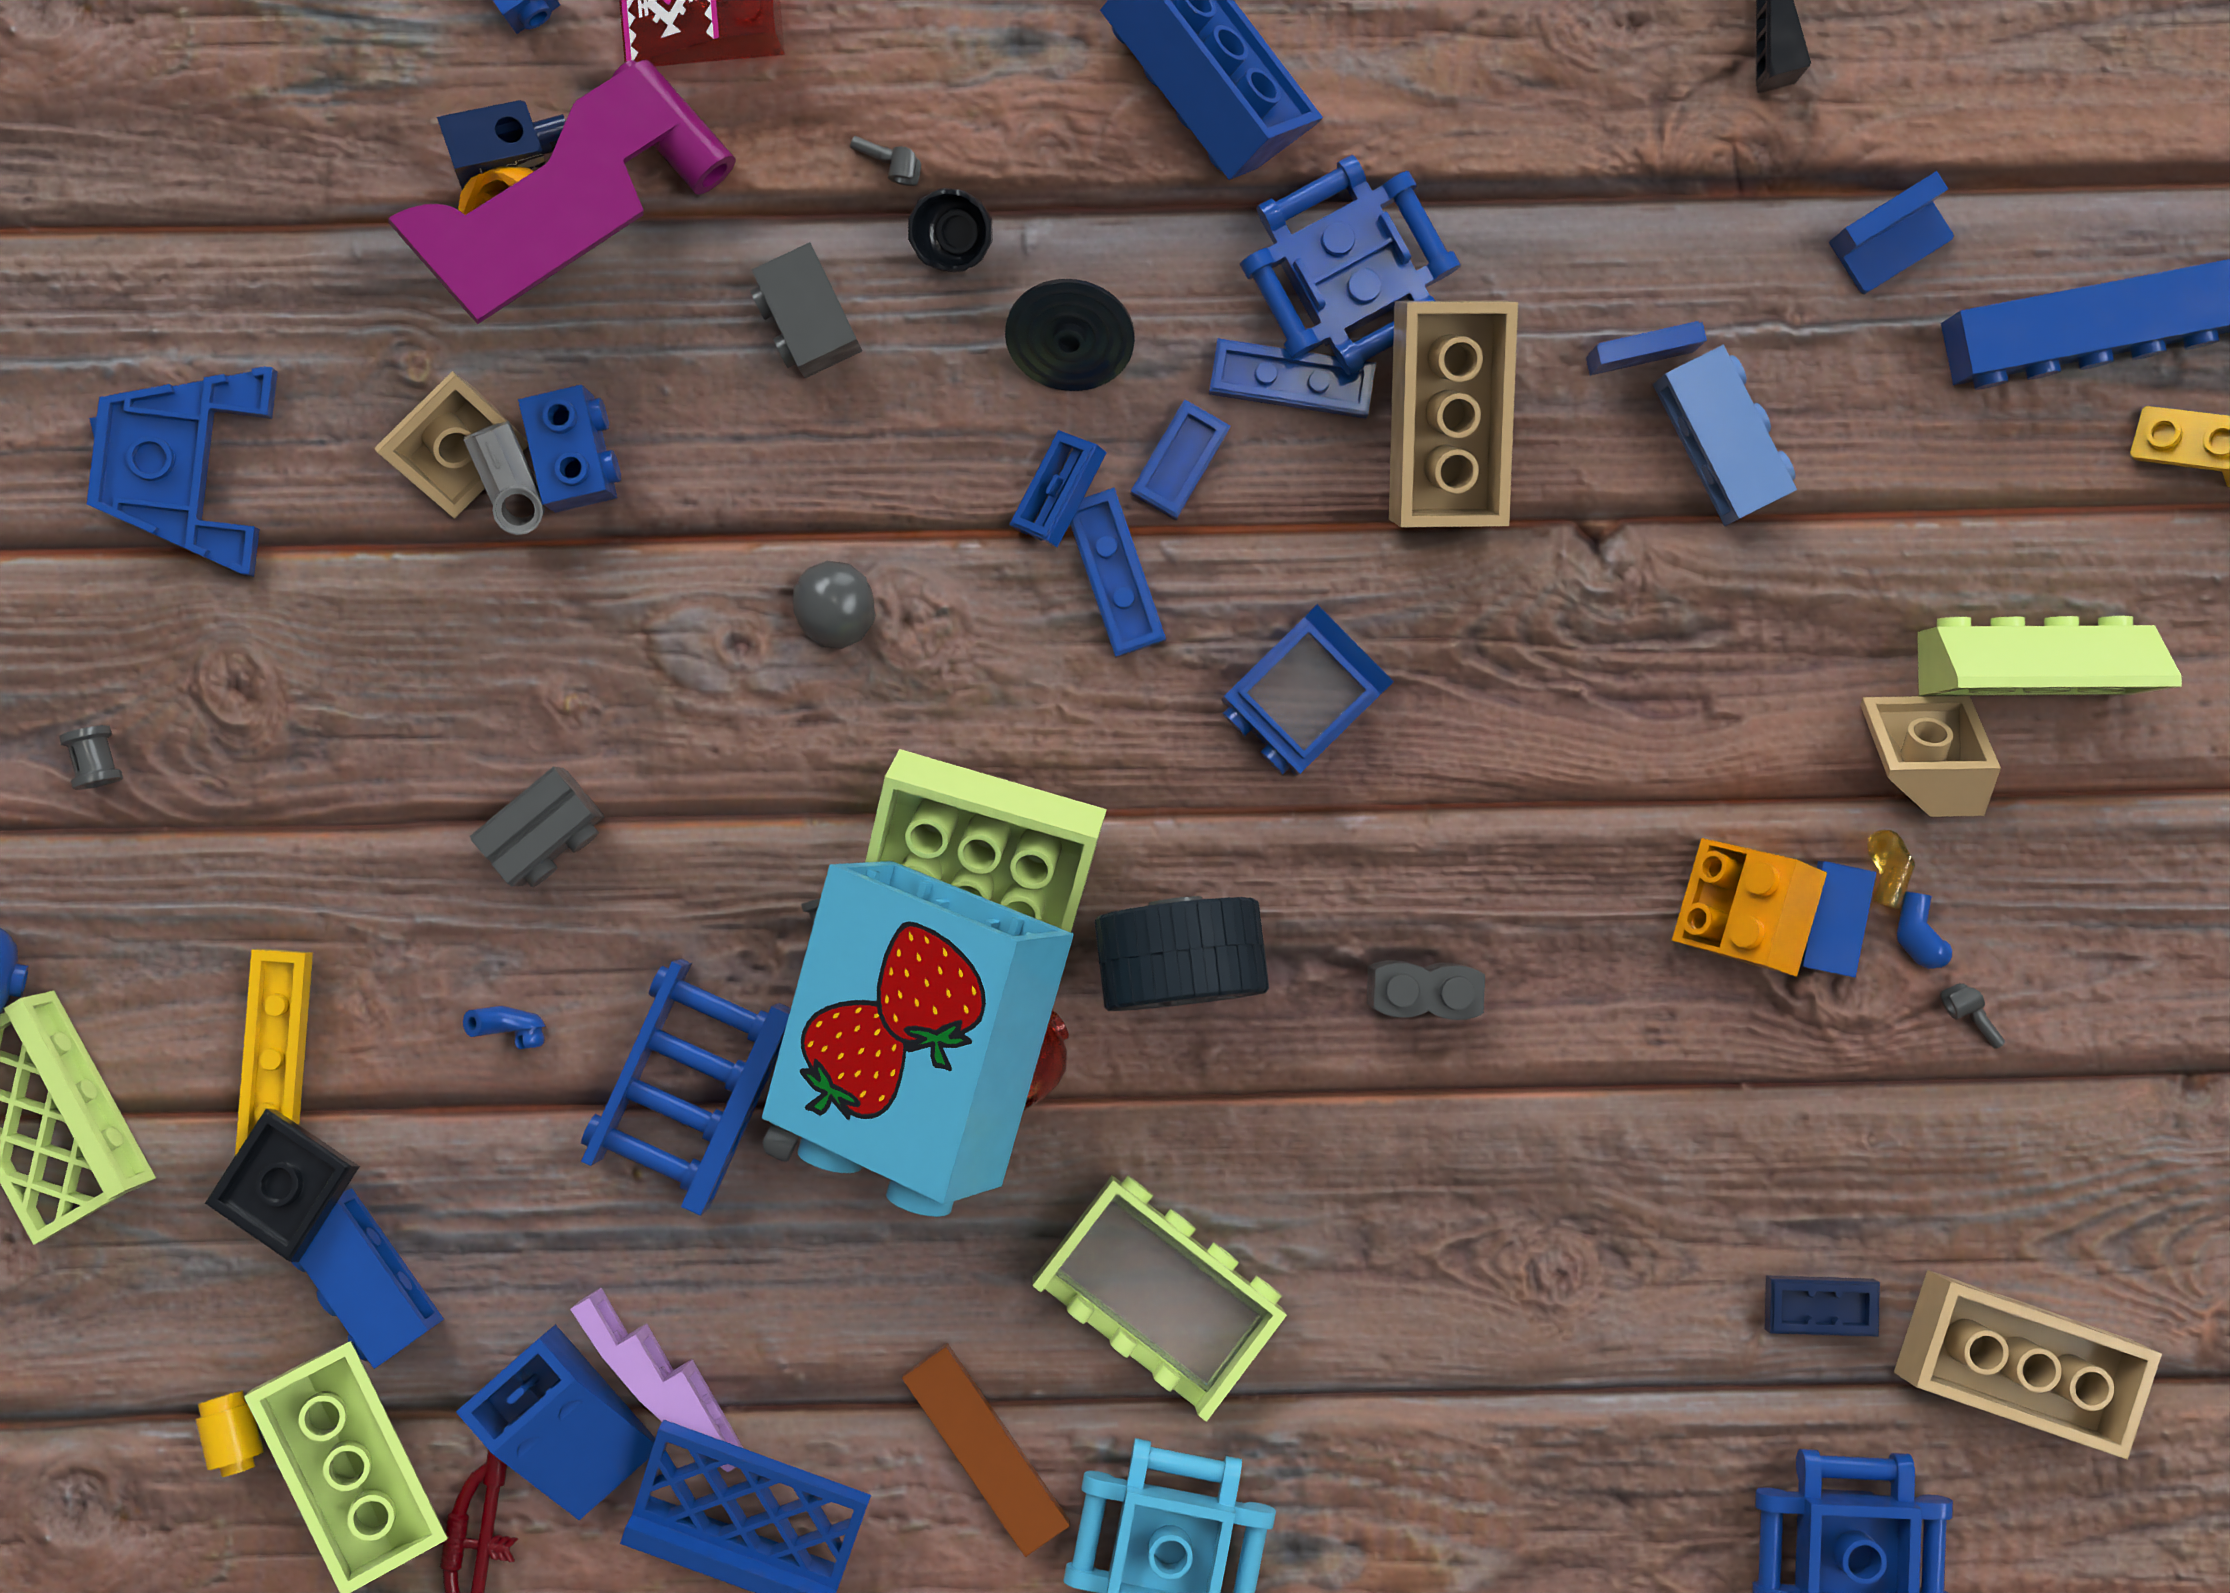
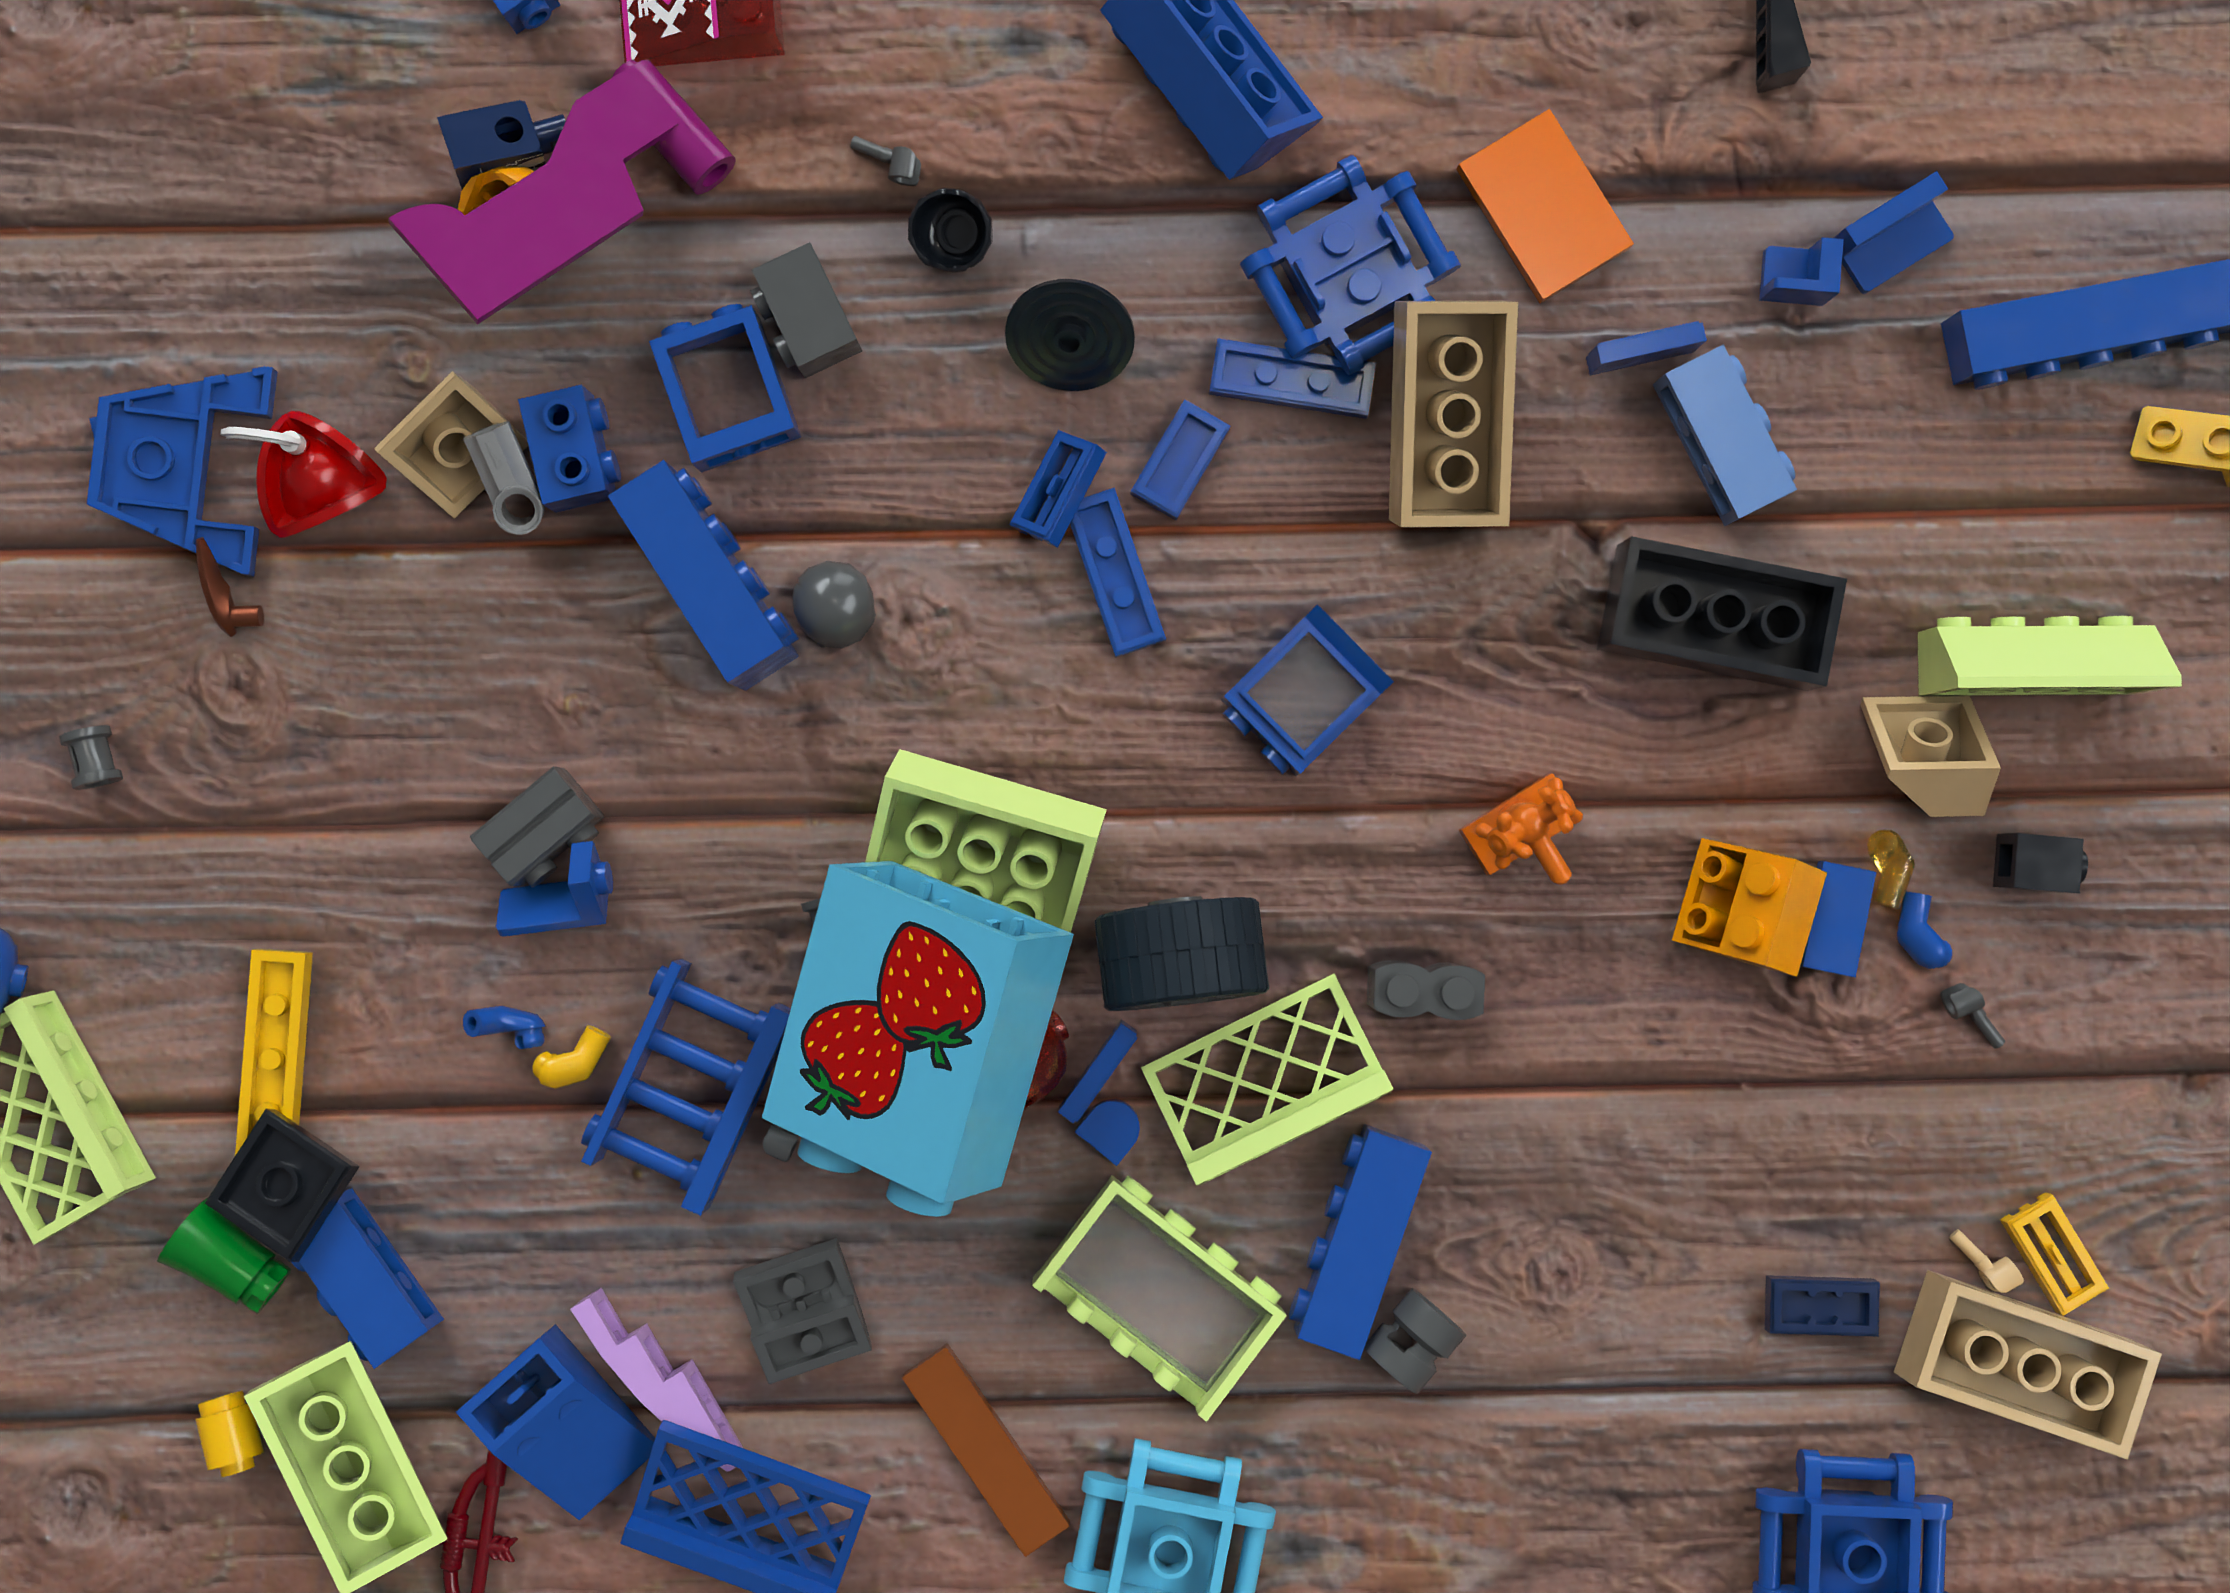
none -> green plant [157,1198,291,1314]
none -> copper bar [196,537,264,637]
none -> red hat [220,411,387,538]
none -> blue bracket [496,841,613,937]
none -> yellow arm [532,1025,611,1089]
none -> blue brick [608,460,799,691]
none -> blue window [649,304,801,473]
none -> dark grey slope [733,1238,872,1384]
none -> blue tile [1058,1019,1138,1123]
none -> blue tile [1075,1099,1140,1166]
none -> yellowish green fence [1141,974,1394,1186]
none -> blue brick [1289,1124,1432,1360]
none -> dark grey wheel [1364,1288,1467,1394]
none -> orange tile [1456,108,1634,304]
none -> orange piece [1459,773,1583,885]
none -> black brick [1597,536,1847,691]
none -> blue panel [1759,237,1844,306]
none -> tan hand [1949,1229,2024,1293]
none -> black brick [1993,833,2088,893]
none -> yellow tile [2000,1192,2109,1316]

